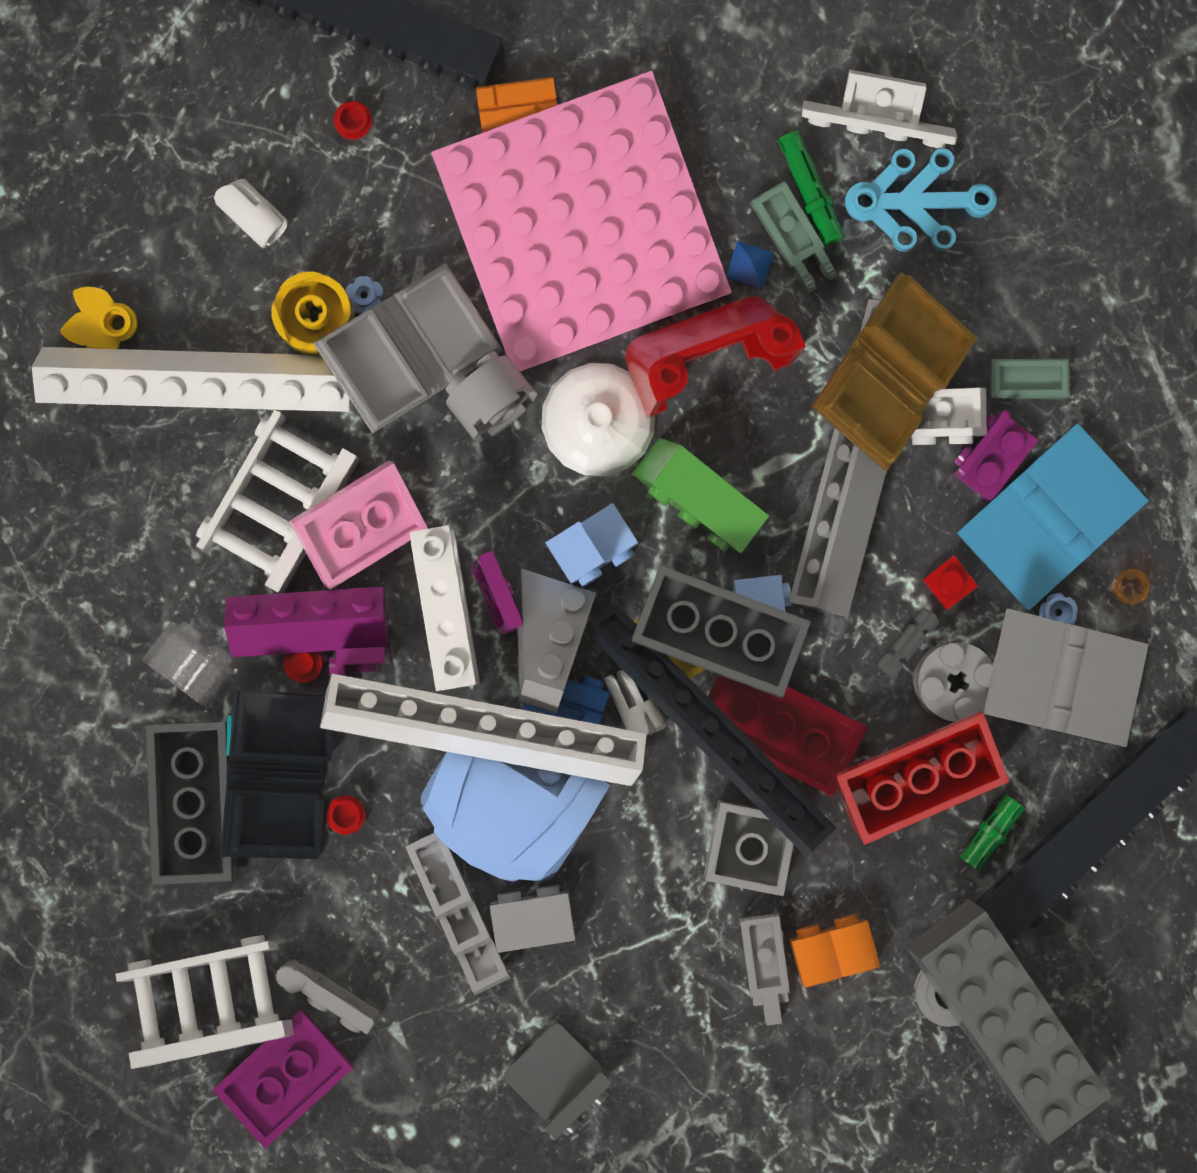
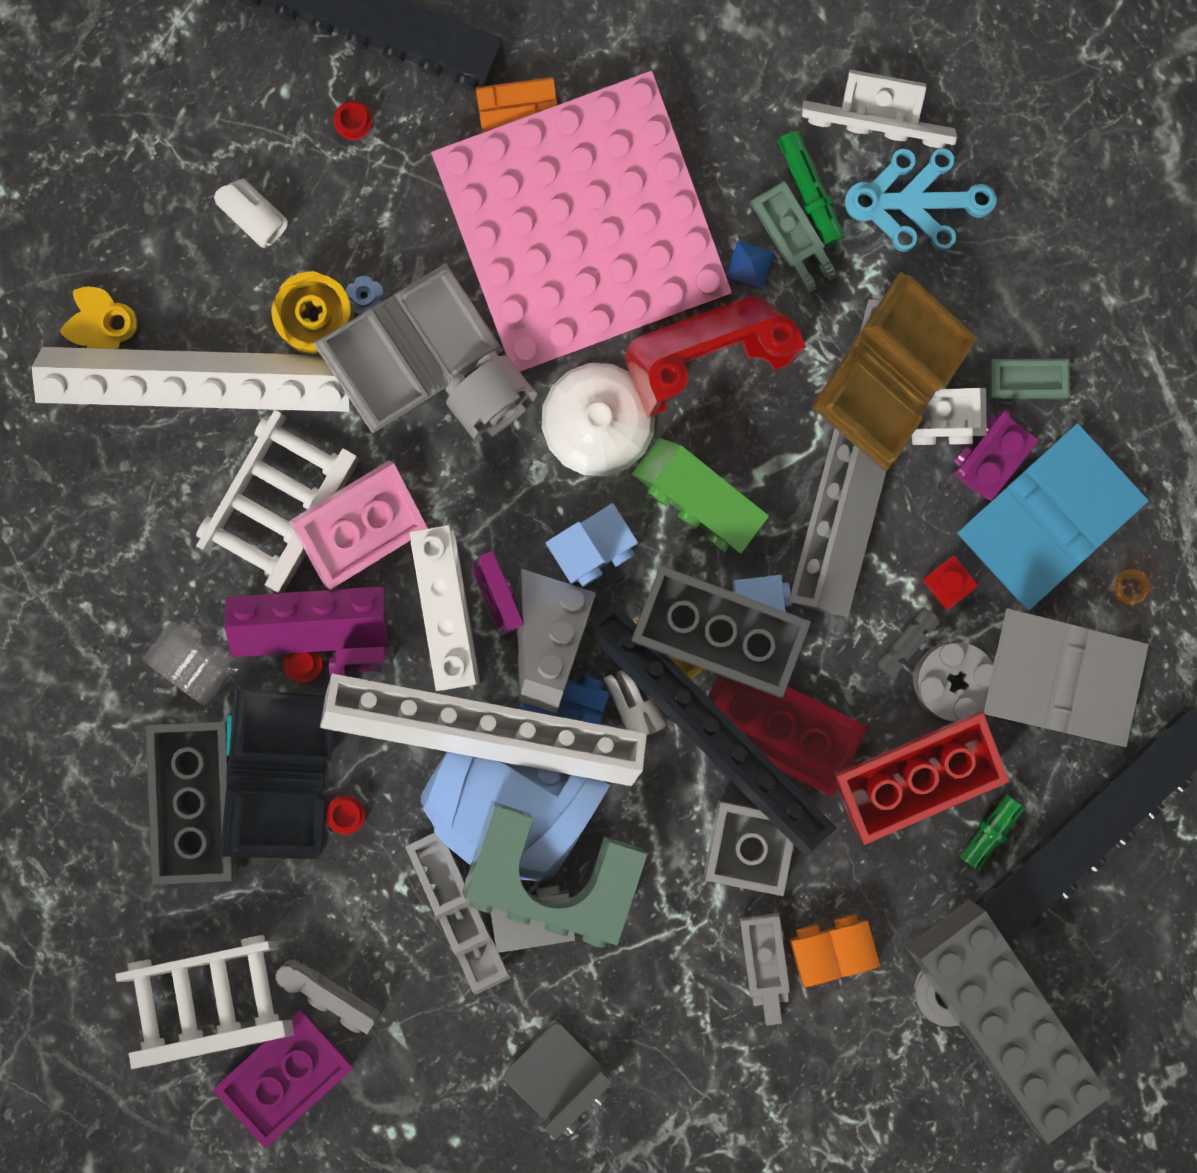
light blue plate [1039,593,1078,625] -> none
none -> sand green arch [462,801,647,948]

